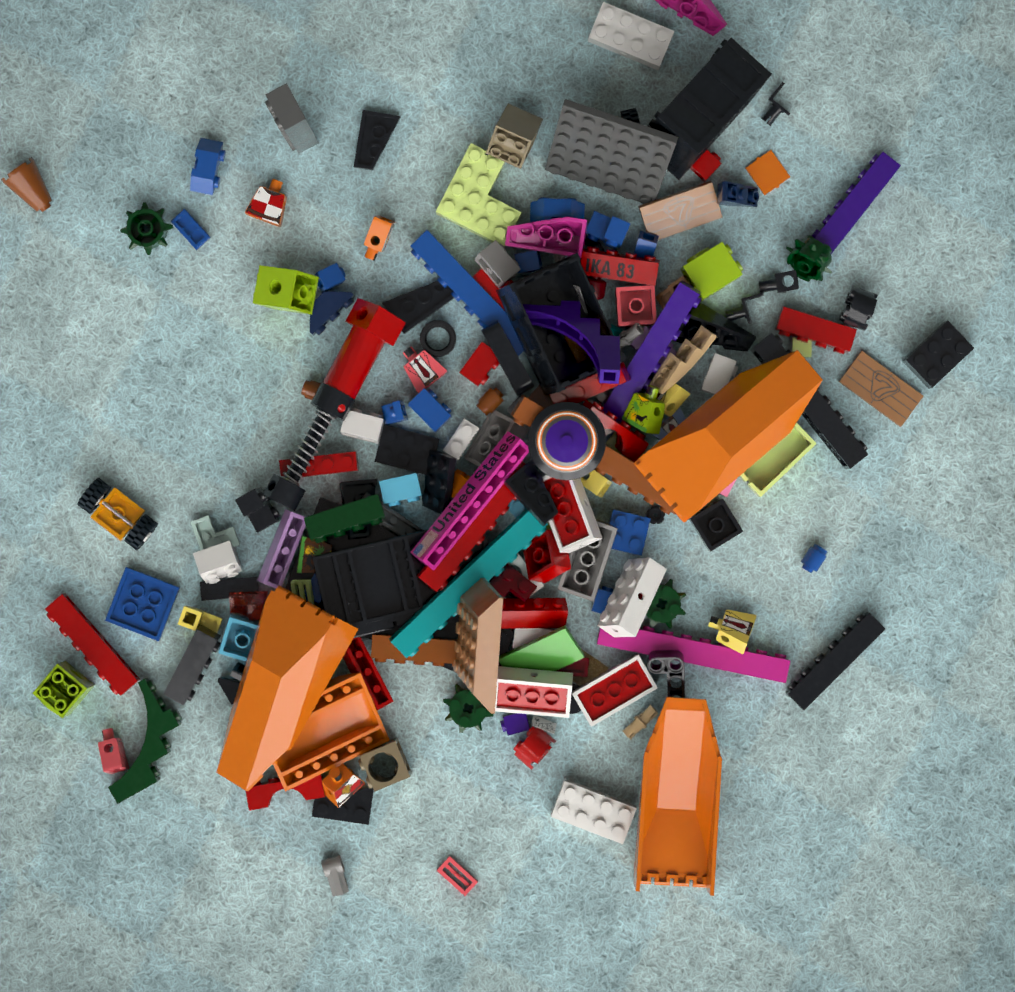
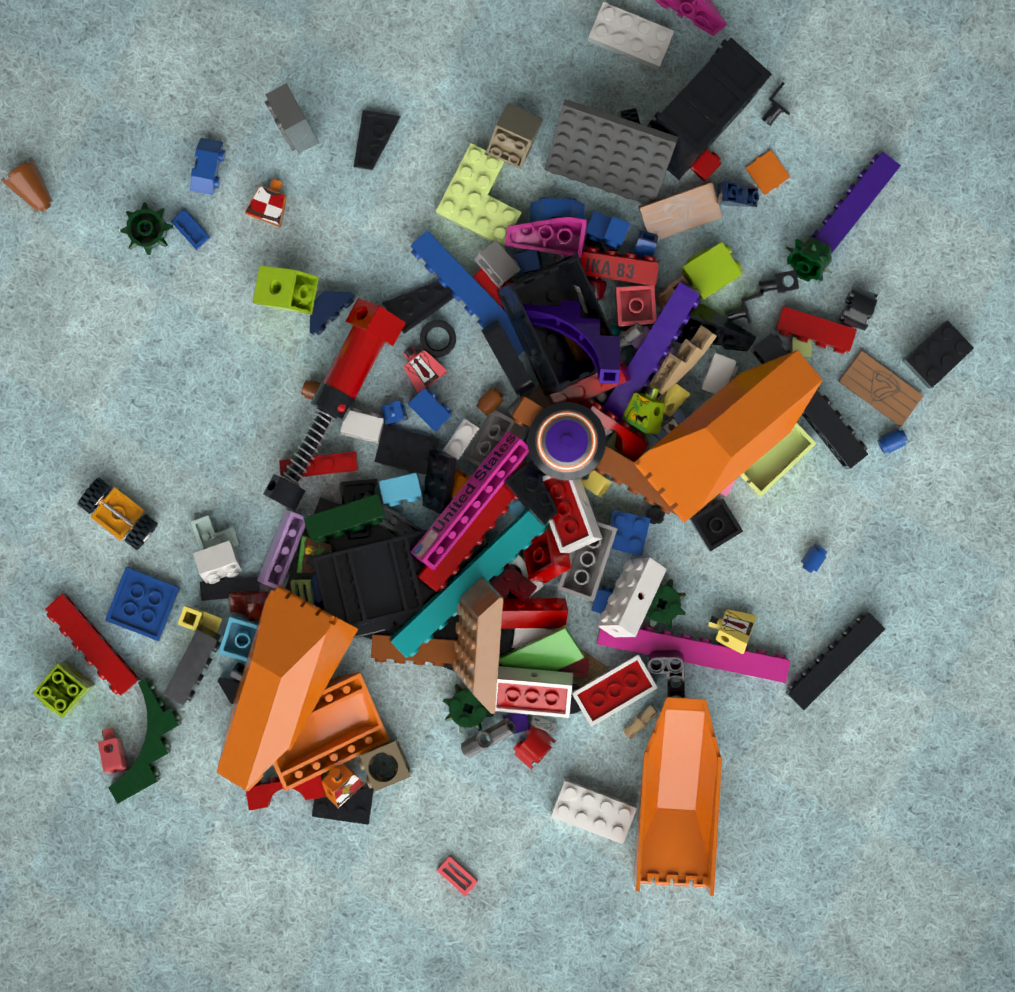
black brick [235,487,280,533] -> none
blue brick [315,263,346,293] -> none
light grey piece [321,855,349,896] -> none
red brick [343,637,393,710] -> none
orange torso [364,215,396,261] -> none
red brick [459,342,499,387] -> none
none -> dark grey piece [461,718,516,758]
none -> blue brick [877,428,908,454]

